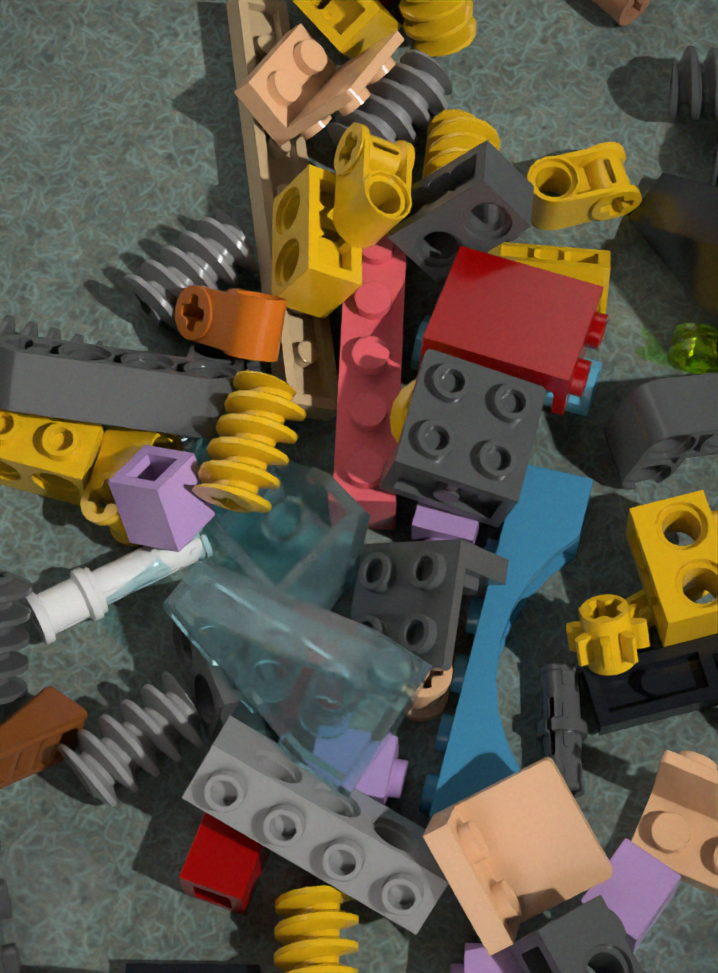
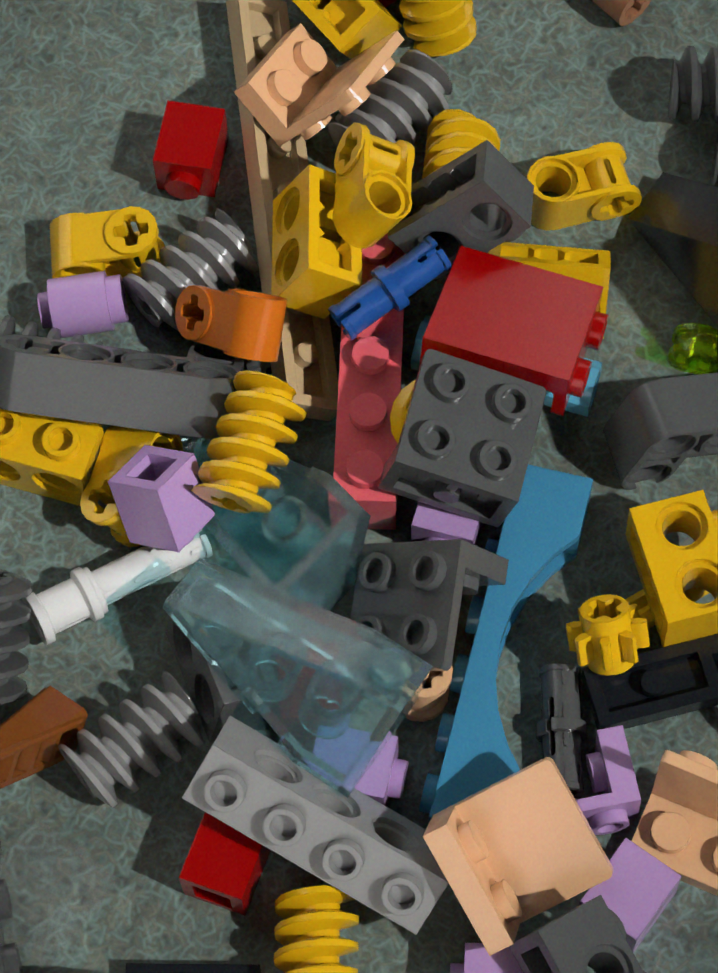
none -> lavender brick [37,270,129,338]
none -> yellow piece [50,206,165,279]
none -> red brick [153,100,229,200]
none -> blue pin [328,235,452,341]
none -> lavender bracket [576,725,641,835]

